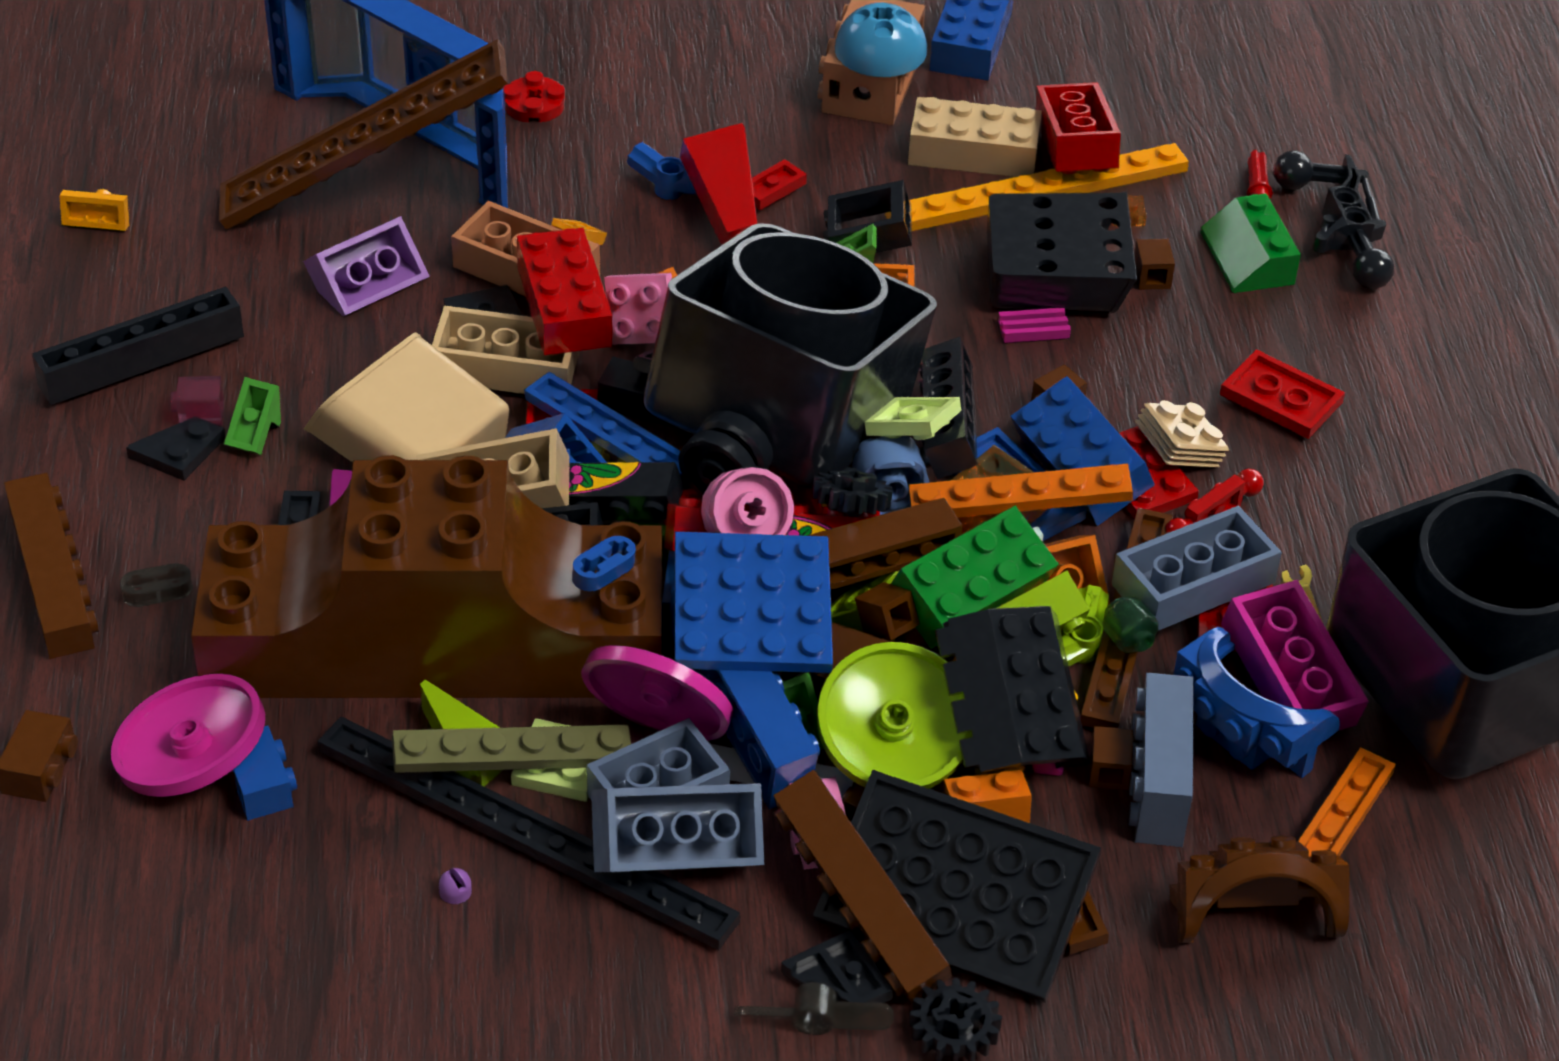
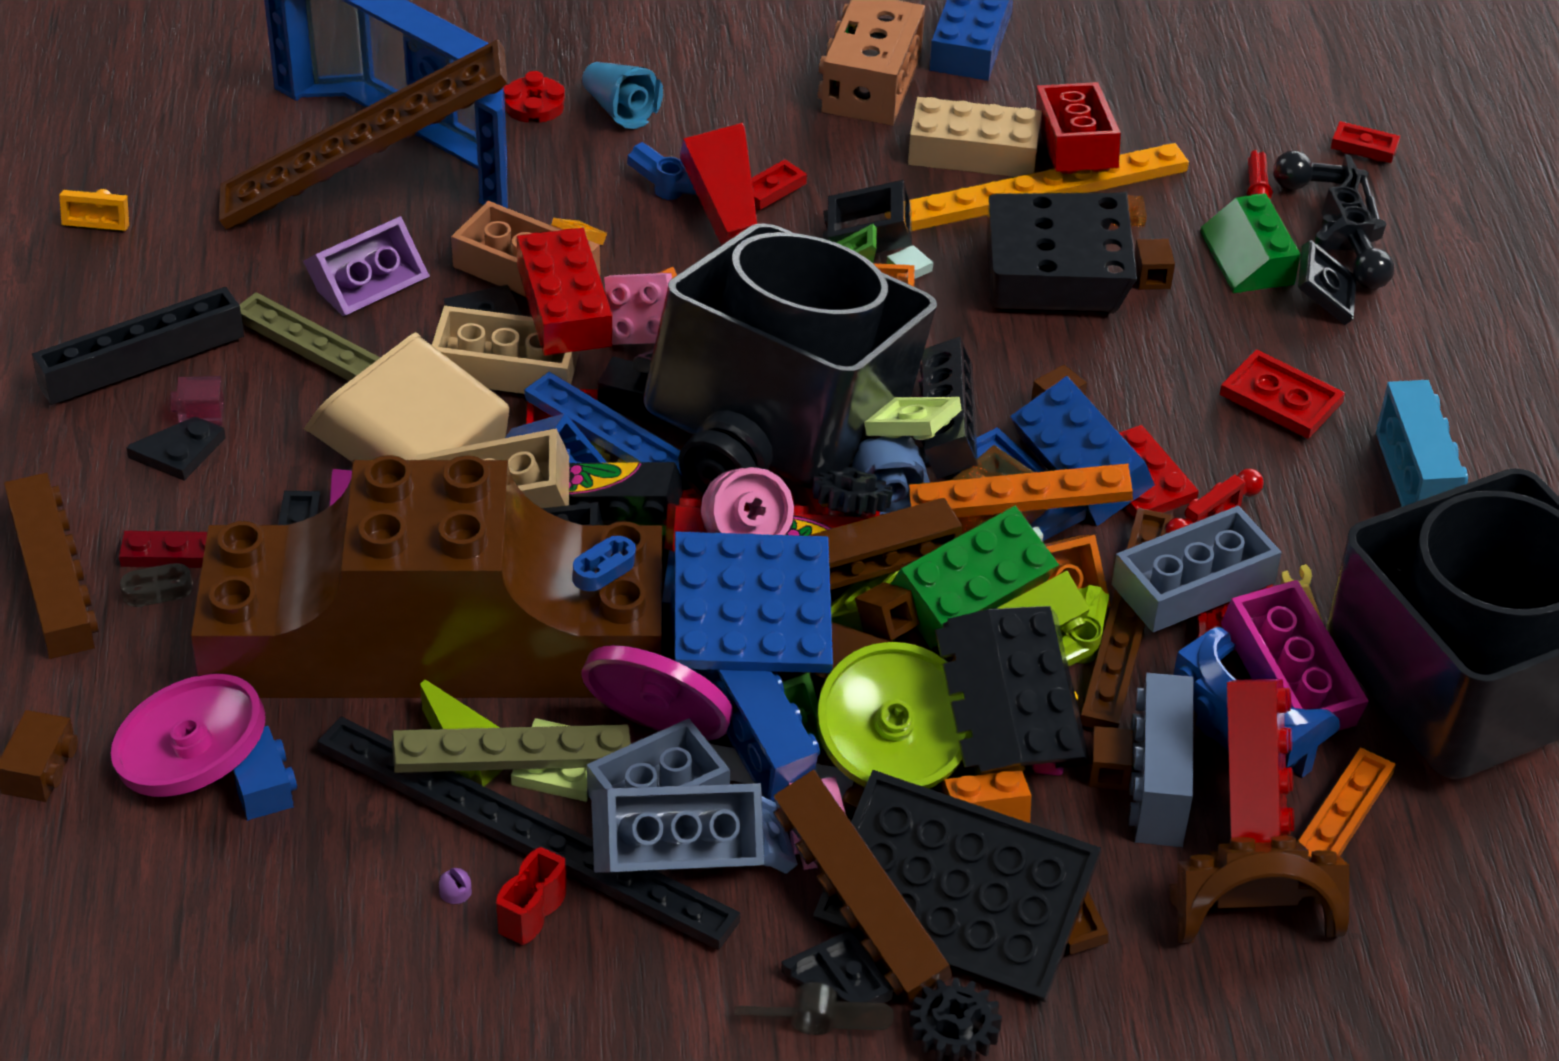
bright green slope [224,377,281,455] -> none
dark azure piece [835,3,927,77] -> none
dark pink tile [998,308,1071,343] -> none
clear green head [1102,597,1159,653] -> none
tan brick [1135,400,1229,468] -> none
none -> dark red plate [119,531,207,568]
none -> olive plate [240,292,380,381]
none -> red brick [496,847,567,945]
none -> dark azure cone [582,62,663,129]
none -> light blue plate [761,796,798,874]
none -> light aqua tile [887,245,933,279]
none -> red brick [1227,679,1294,843]
none -> black plate [1298,240,1356,325]
none -> red plate [1331,121,1401,164]
none -> dark azure brick [1376,380,1468,507]

